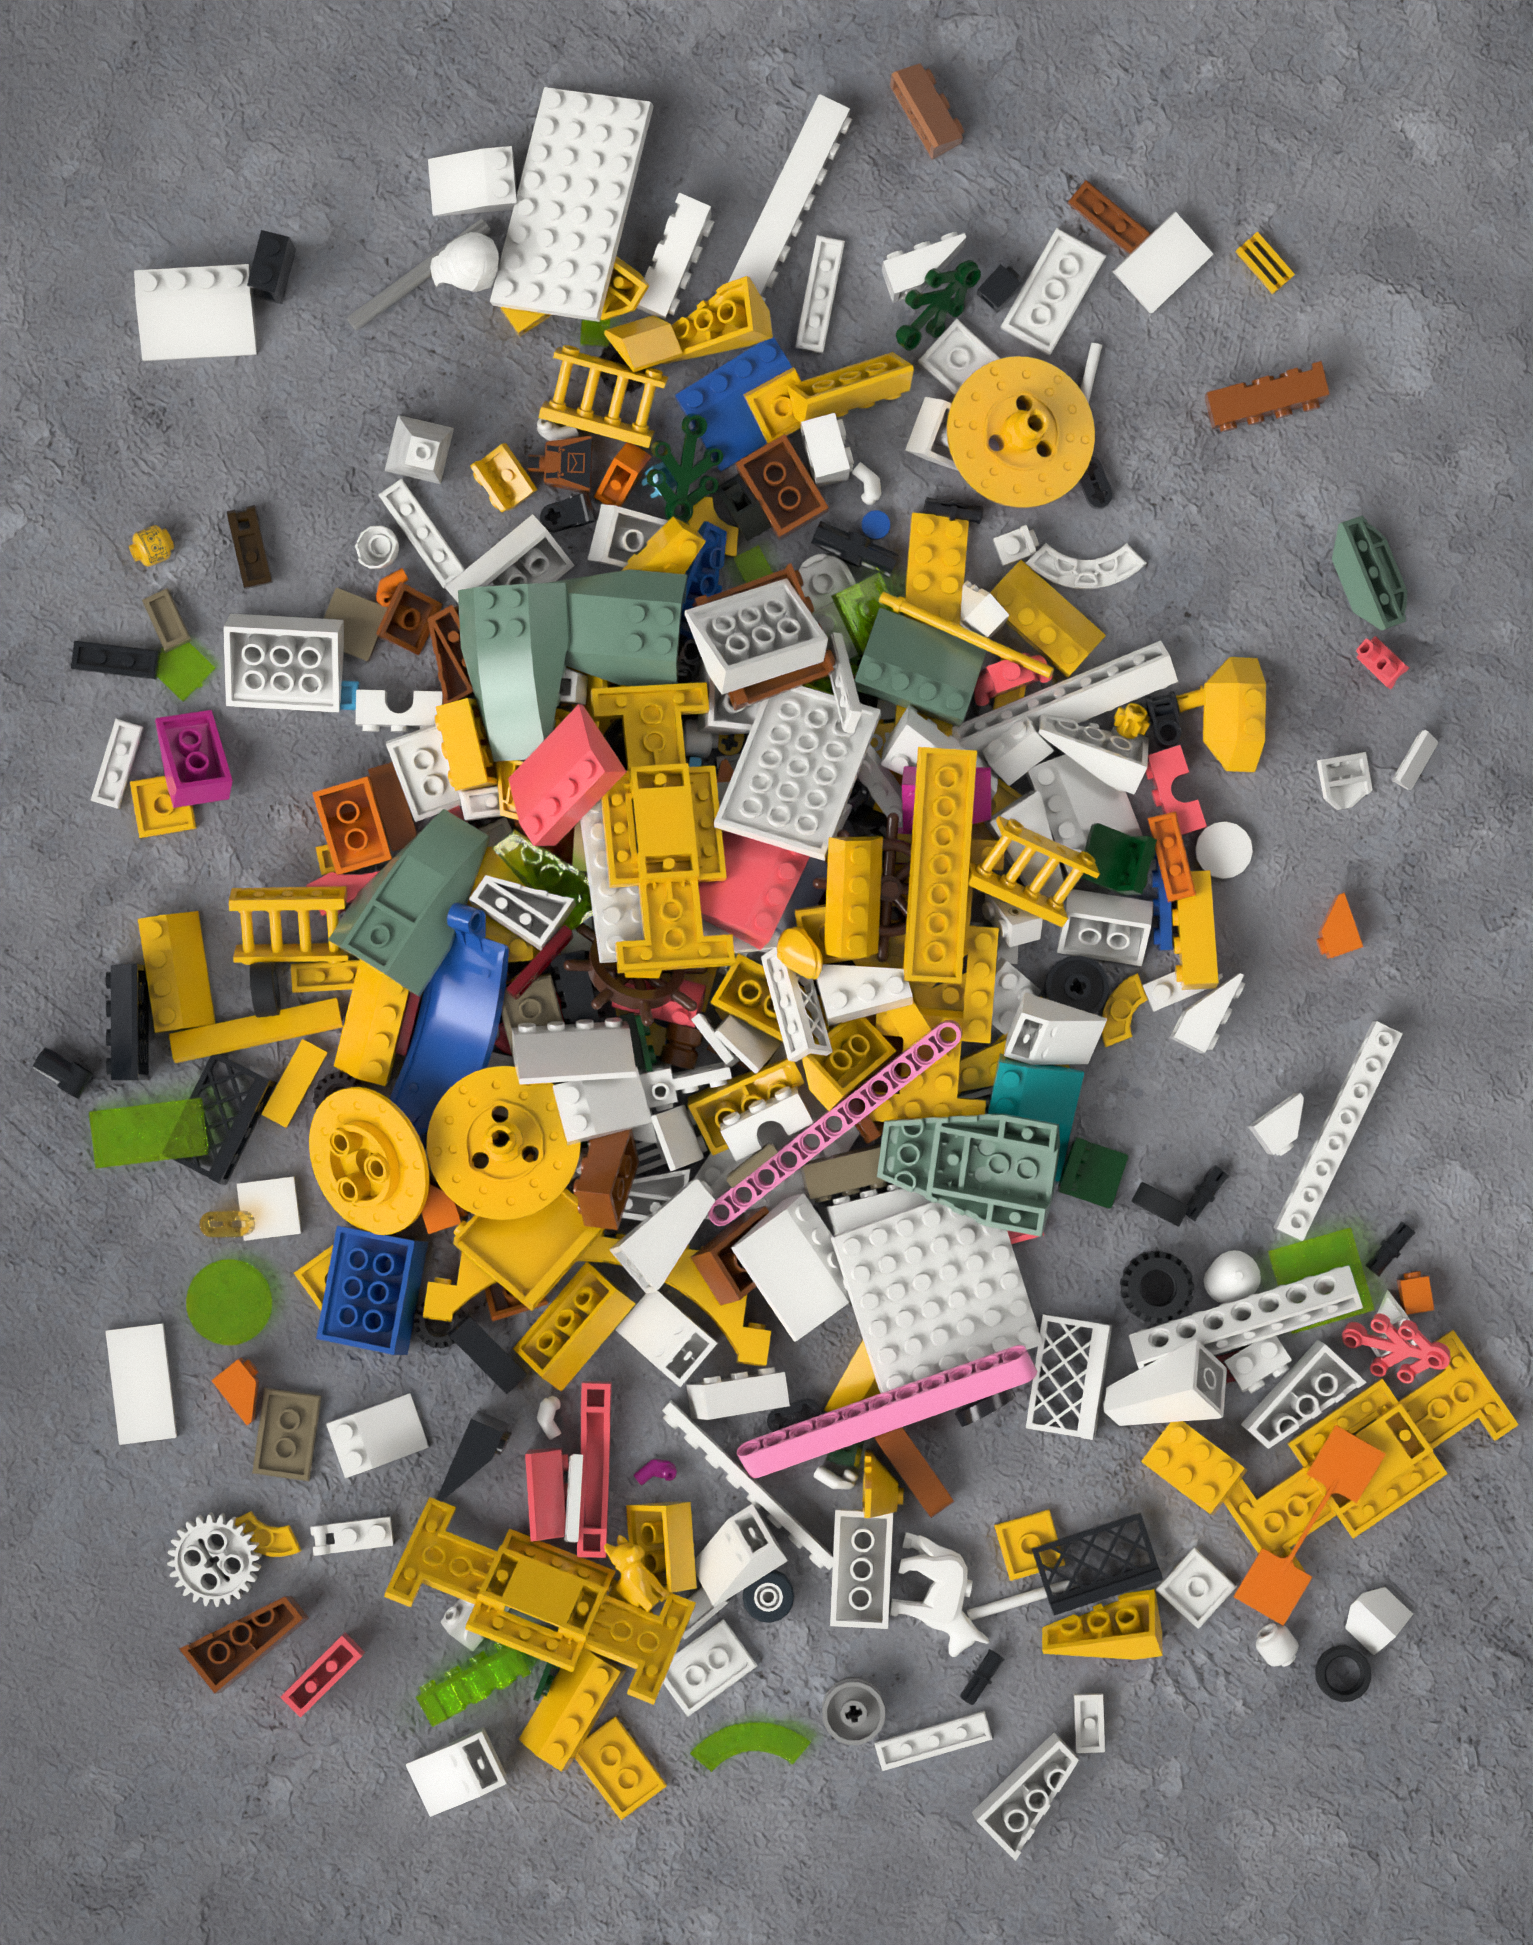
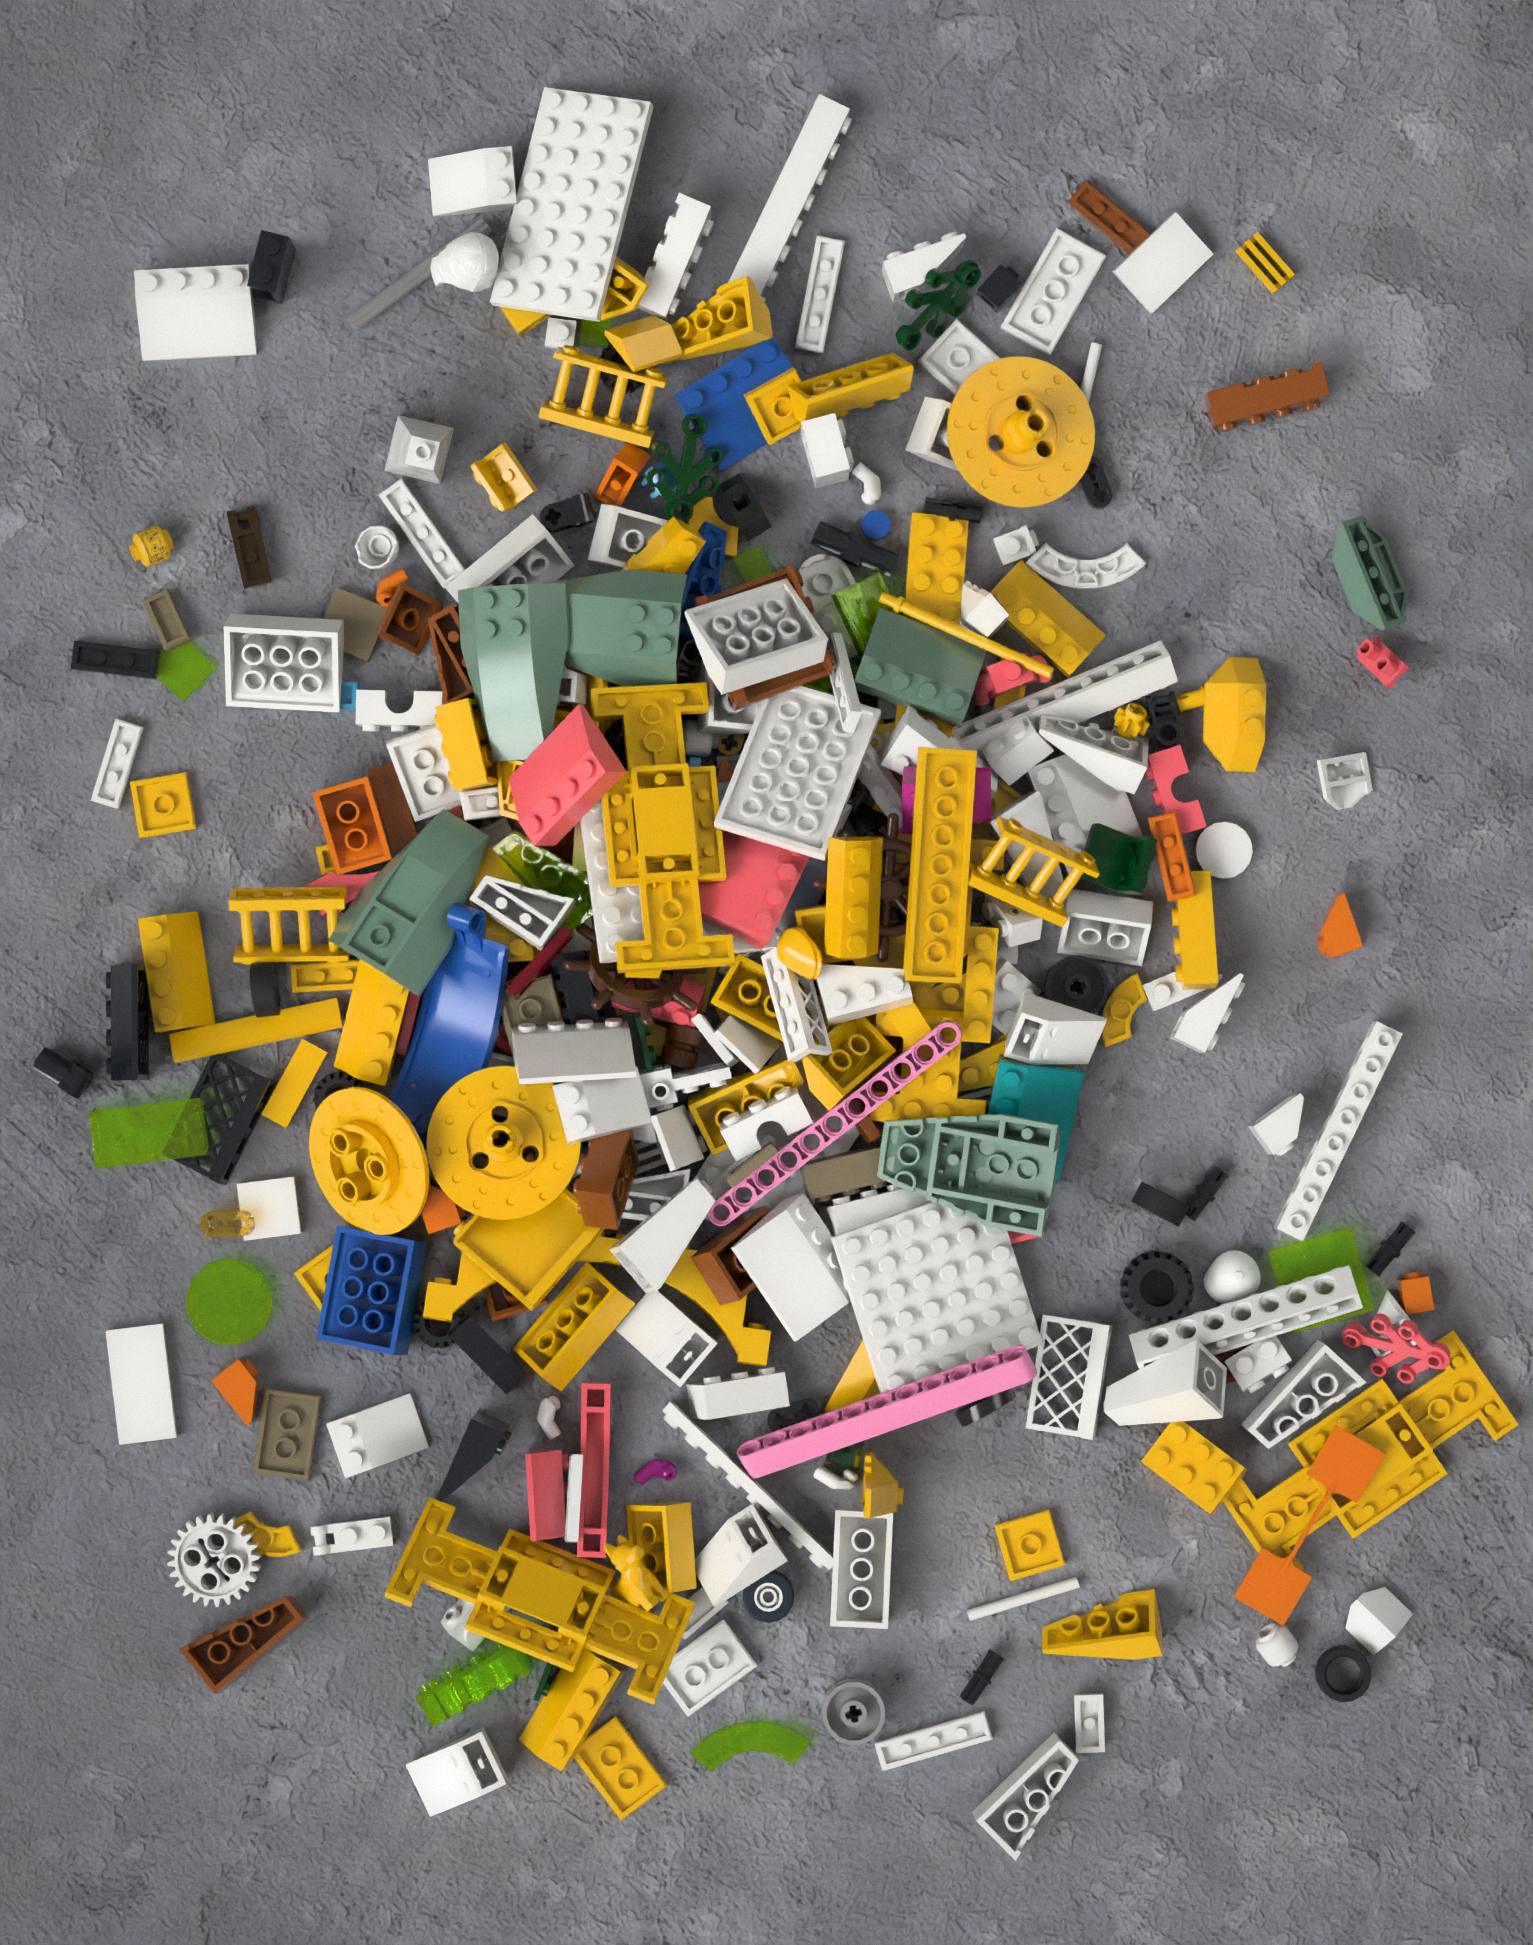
dark pink slope [155,710,233,808] -> none
coral brick [280,1632,365,1718] -> none
torso [528,436,593,494] -> none
white arm [537,418,579,441] -> none
dark orange brick [735,434,829,541] -> none
dark orange beam [874,1427,955,1518] -> none
white animal [889,1532,990,1657] -> none
nougat slope [890,63,965,160] -> none
black fence [1031,1512,1163,1616] -> none
dark green bracket [1056,1137,1128,1209] -> none
blue plate [1151,850,1172,951] -> none
white tile [1155,1547,1237,1629] -> none
white slope [1392,730,1438,790] -> none
none -> white plate [545,317,577,349]

